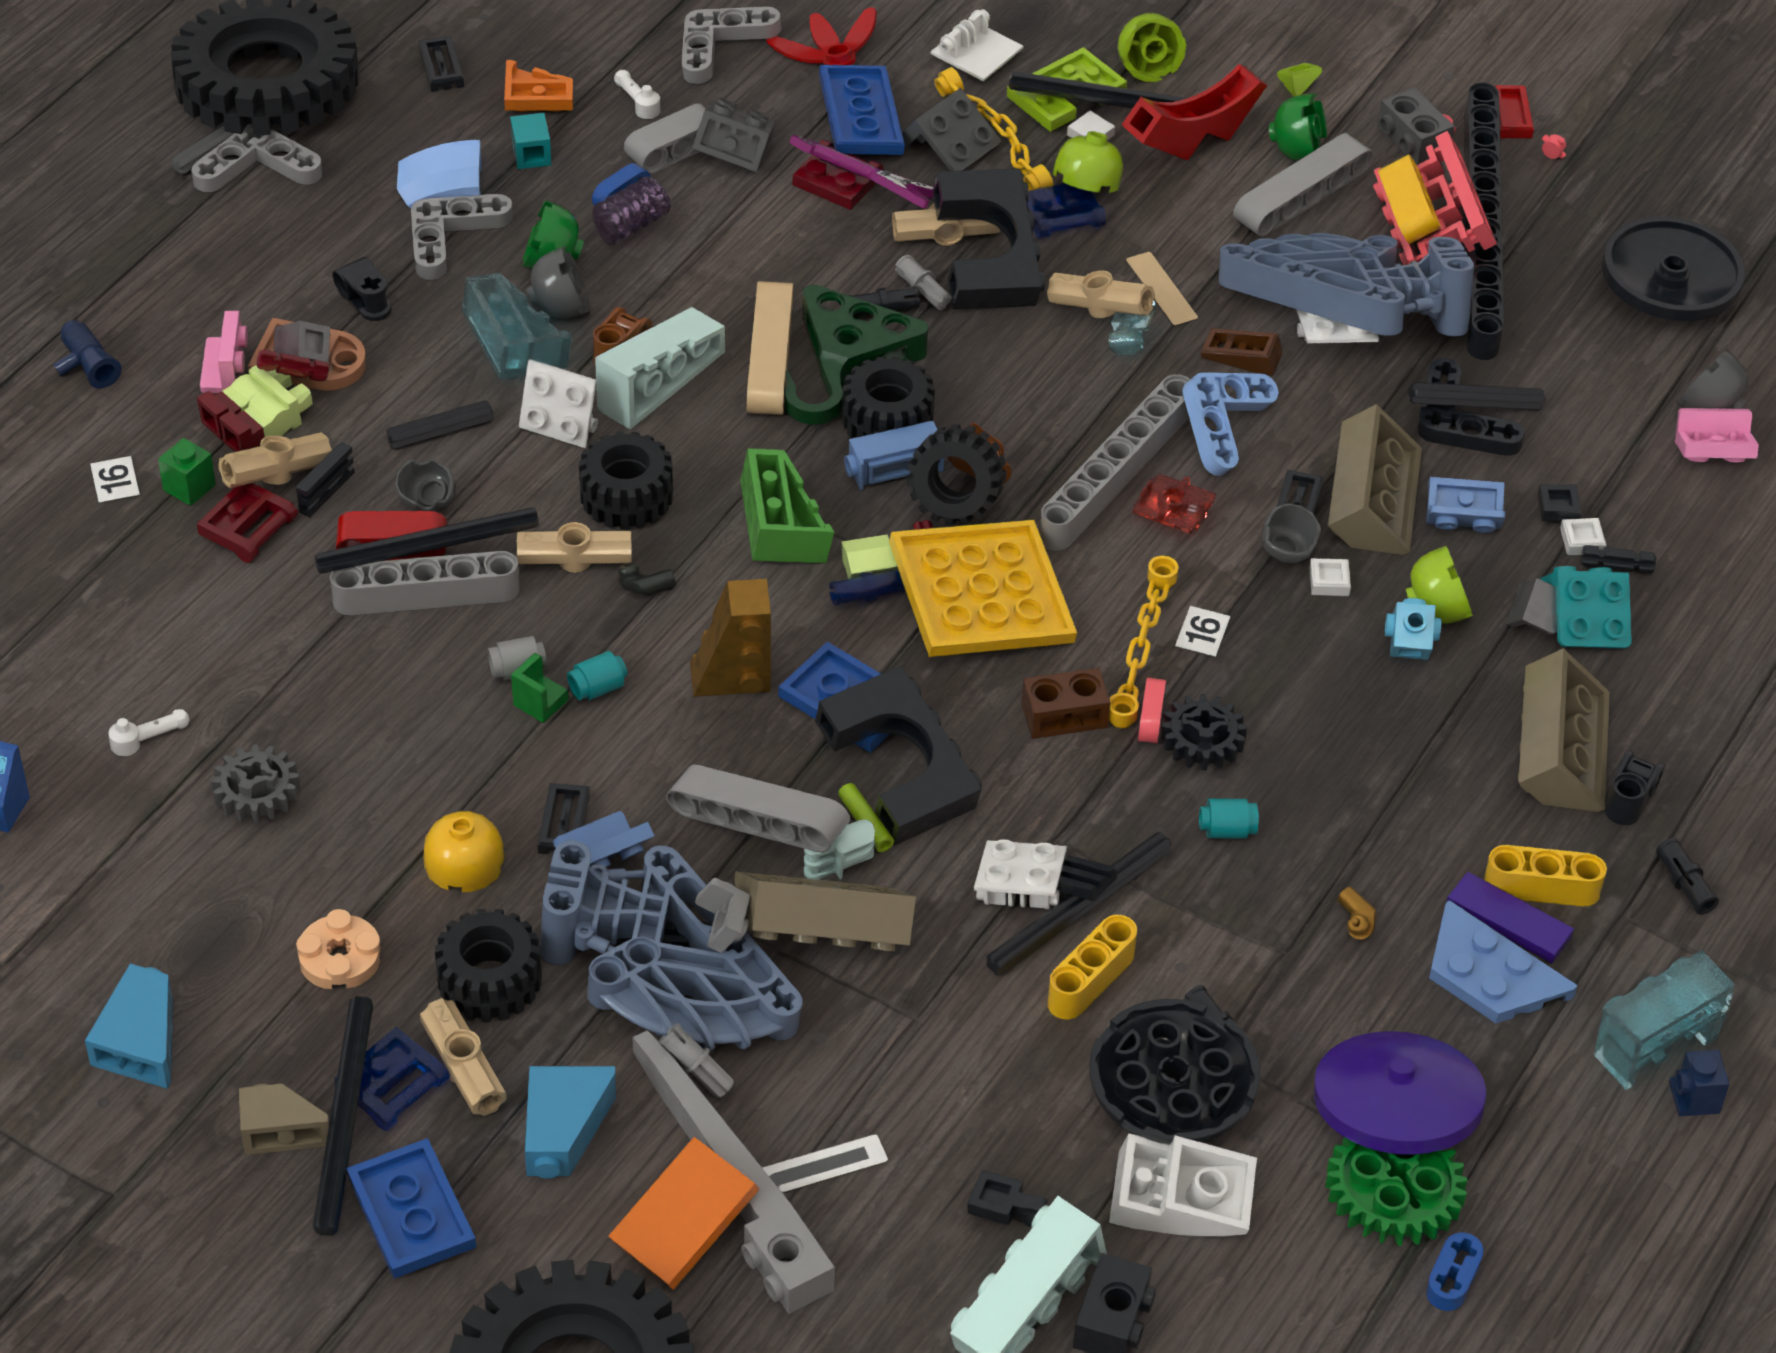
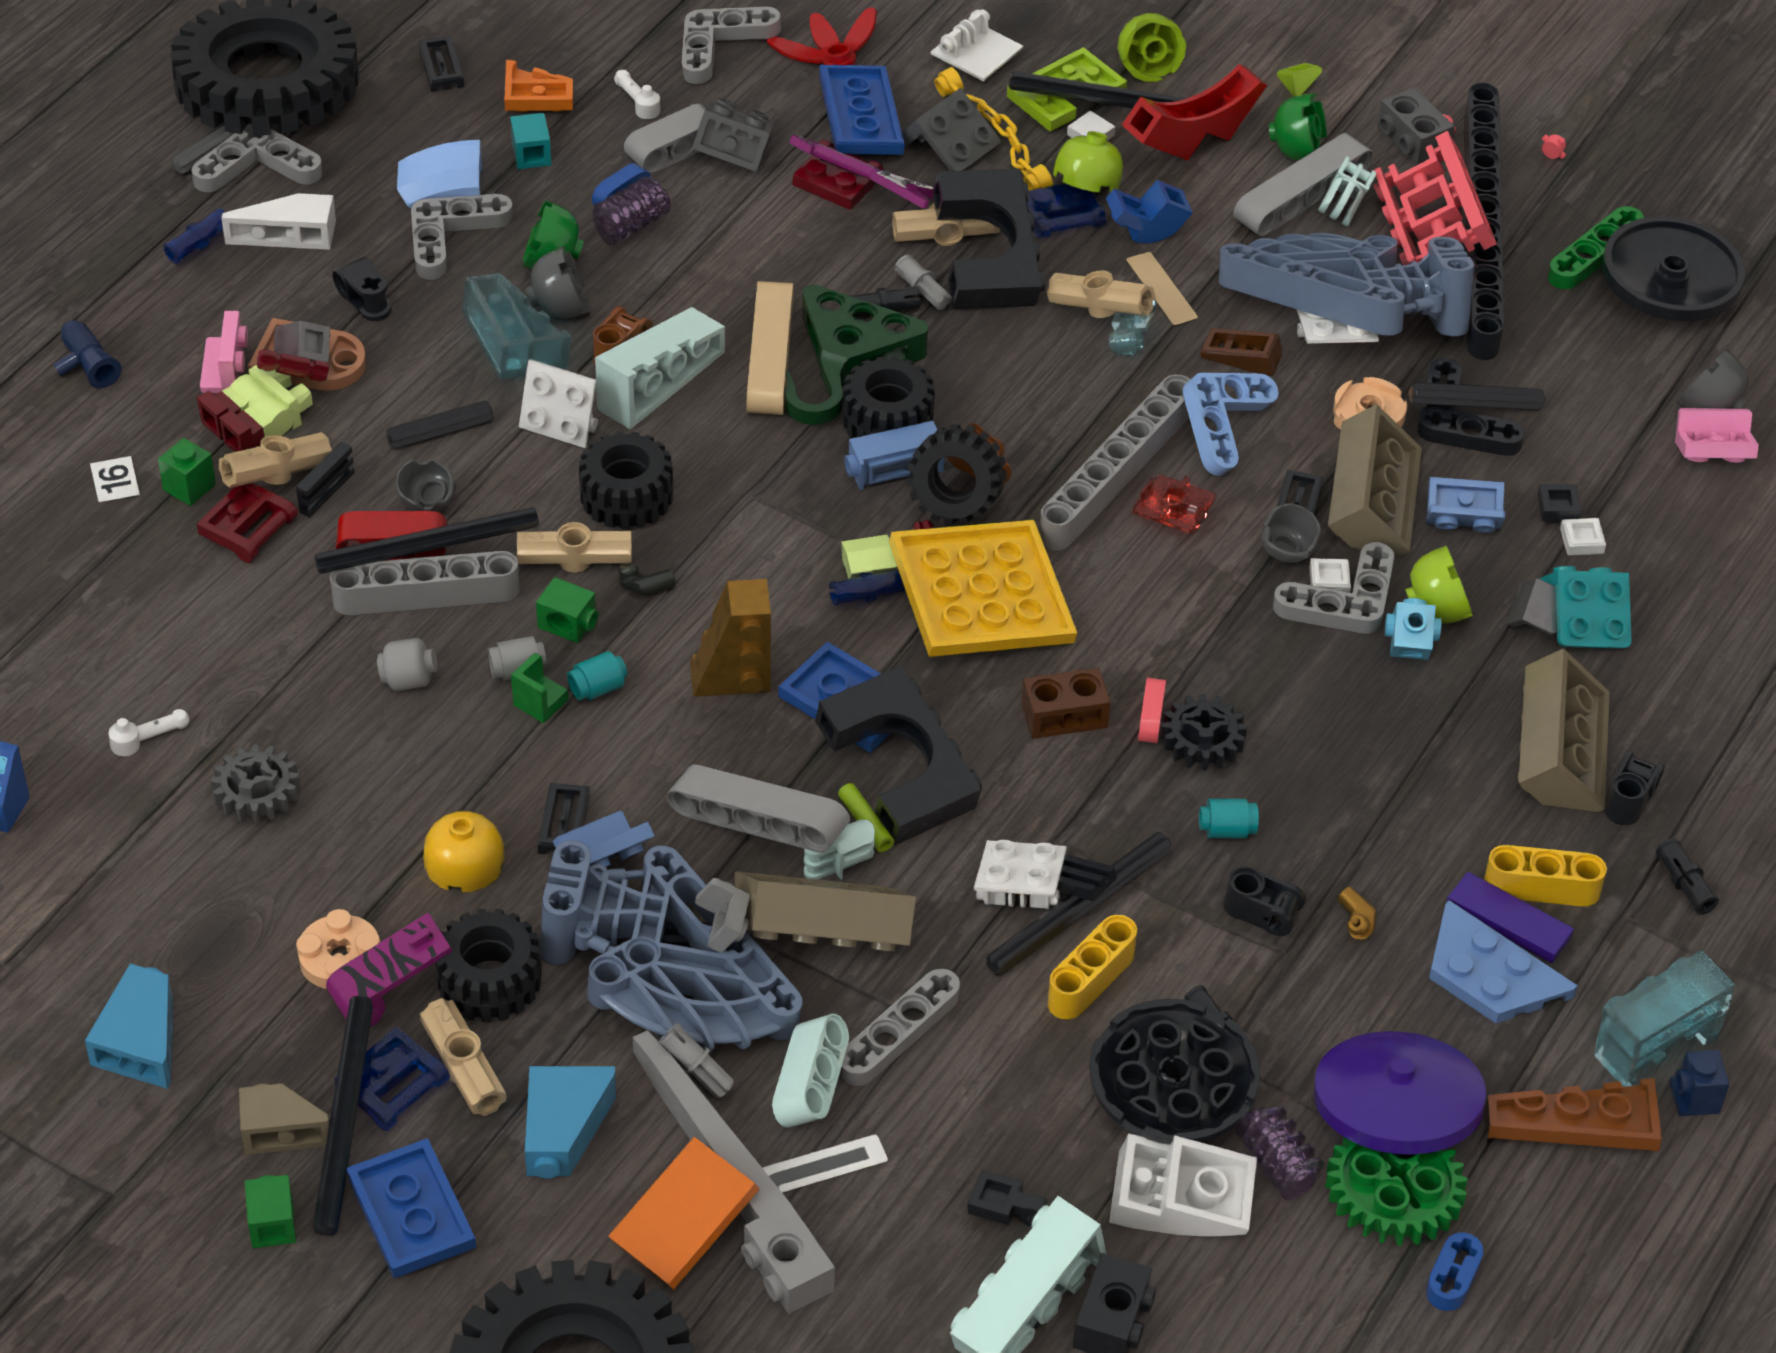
bright green wedge [740,448,834,563] -> none
yellow piece [1109,556,1179,728] -> none
white sticker [1175,606,1230,657] -> none
yellow beam [1378,154,1441,244] -> none
red tile [1493,85,1534,139] -> none
black axle [1581,545,1656,574] -> none
none -> clear blue pin [163,208,225,264]
none -> white slope [222,193,336,250]
none -> green brick [244,1175,296,1249]
none -> magenta door [326,913,453,1028]
none -> light grey head [377,638,438,691]
none -> green brick [536,577,599,643]
none -> light aqua beam [772,1014,849,1128]
none -> light grey beam [839,969,960,1086]
none -> blue brick [1106,180,1193,243]
none -> black piece [1223,866,1306,936]
none -> clear purple piece [1236,1106,1324,1201]
none -> light grey beam [1273,542,1394,634]
none -> light aqua arm [1318,156,1377,226]
none -> light nougat plate [1333,377,1407,429]
none -> dark orange wing [1486,1078,1662,1151]
none -> green beam [1547,206,1644,289]

